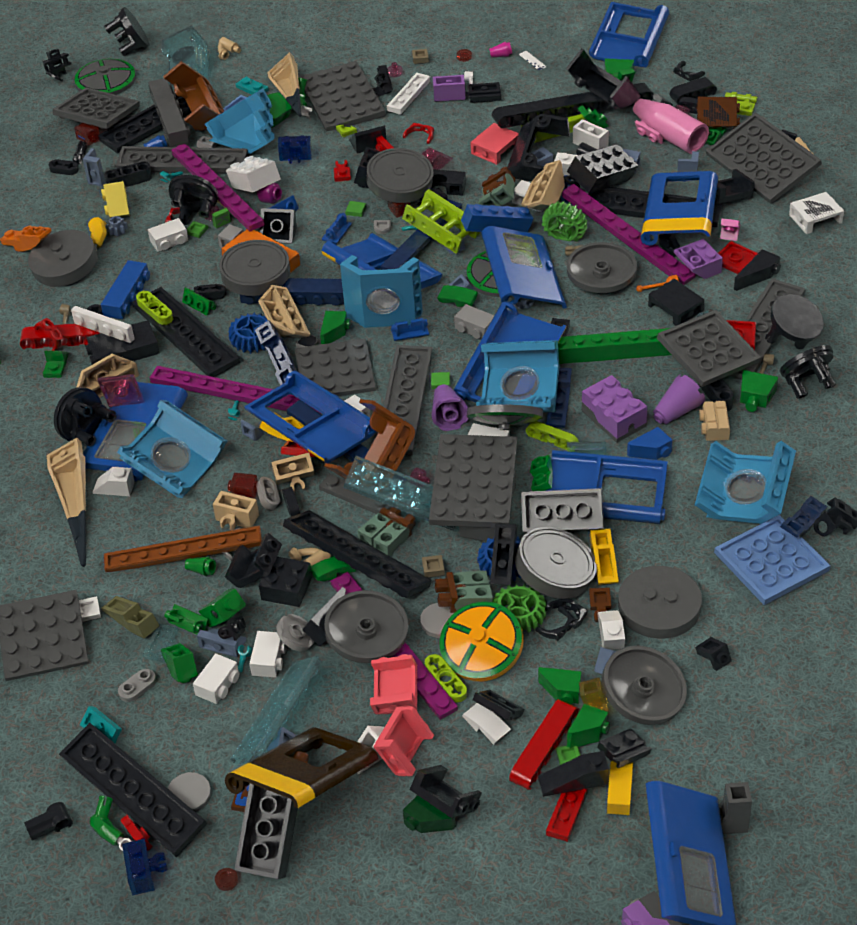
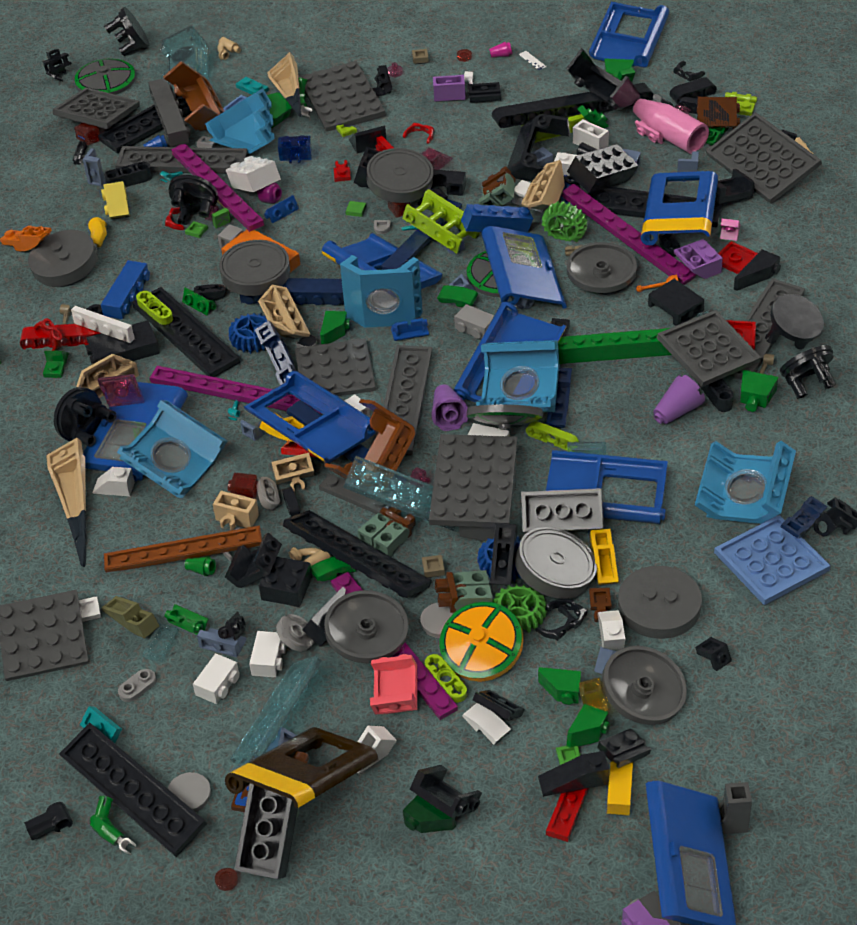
black beam [48,159,79,175] -> none
sand blue gear [106,216,128,236] -> none
red plate [120,815,153,853] -> none
clear blue brick [122,839,168,896] -> none
white brick [148,218,189,252] -> none
green slope [161,643,198,683] -> none
green torso [199,588,246,627] -> none
teal hand [237,645,253,672] -> none
black slope [260,208,297,243] -> none
blue hinge [322,213,352,244] -> none
coral panel [373,706,434,776] -> none
white plate [387,73,430,115] -> none
bright green tile [431,372,450,389] -> none
coral panel [471,123,519,165] -> none
red beam [509,699,579,790] -> none
green slope [530,455,553,491] -> none
medium lavender piece [582,375,647,443] -> none
blue slope [627,427,672,460] -> none
tan brick [699,401,730,441] -> none
white panel [789,192,844,234] -> none

